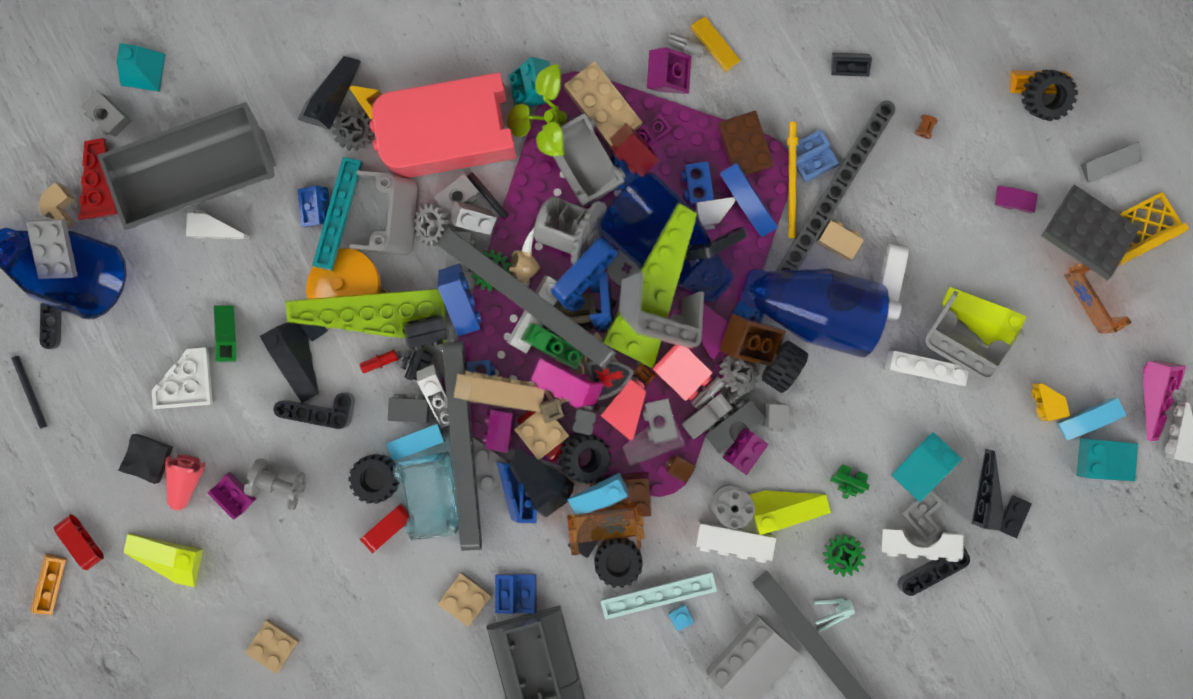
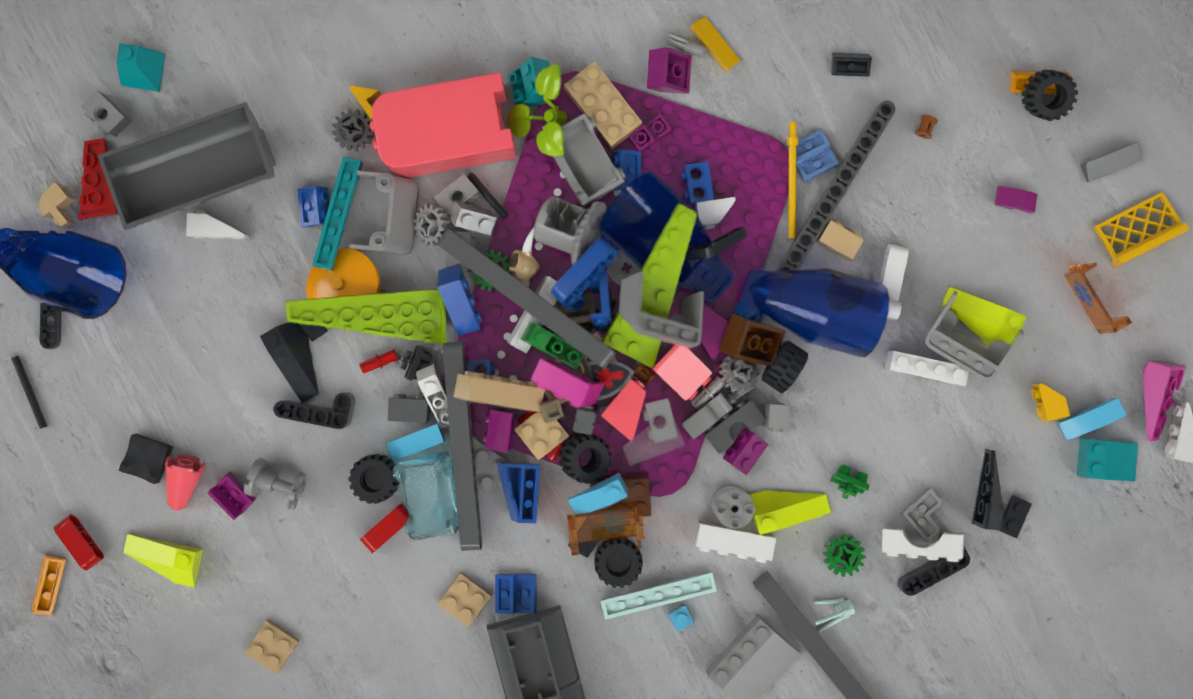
light grey plate [26,219,77,279] -> none
white plate [152,347,213,409] -> none
green slope [214,305,236,363] -> none
black wedge [298,56,361,130] -> none
black brick [402,314,447,350] -> none
black wedge [510,449,575,517] -> none
dark red brick [610,123,659,177] -> none
reddish brown slope [664,453,696,483] -> none
reddish brown brick [717,110,774,177] -> none
blue slope [720,163,778,237] -> none
teal slope [891,432,962,503] -> none
dark grey plate [1041,185,1140,281] -> none

